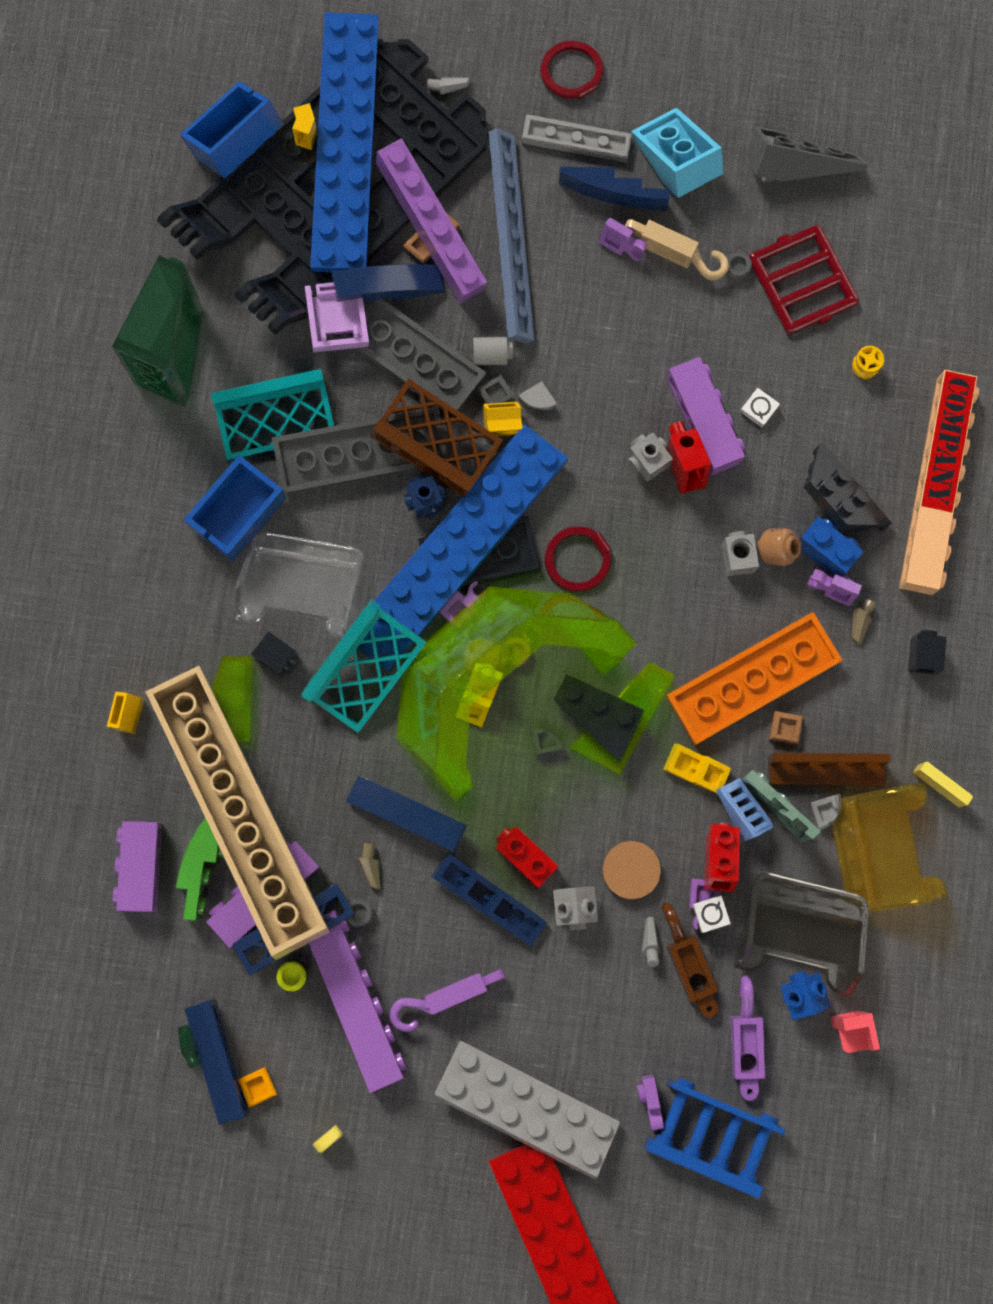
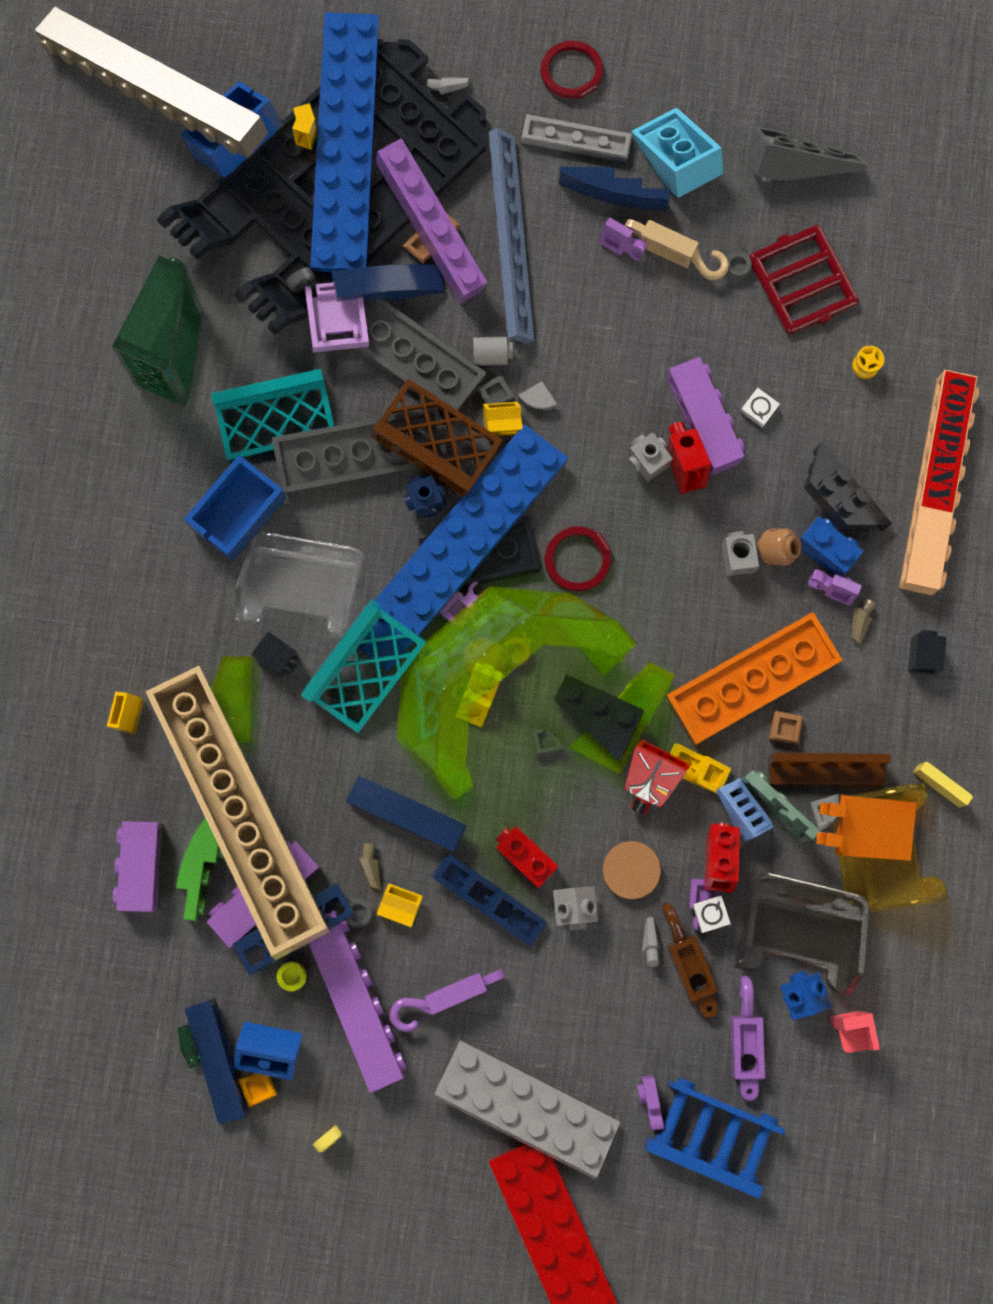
none -> brick [35,7,268,158]
none -> blue brick [233,1022,303,1080]
none -> dark grey tile [286,267,315,292]
none -> yellow piece [377,884,423,927]
none -> torso [625,740,691,815]
none -> orange tile [816,795,917,861]

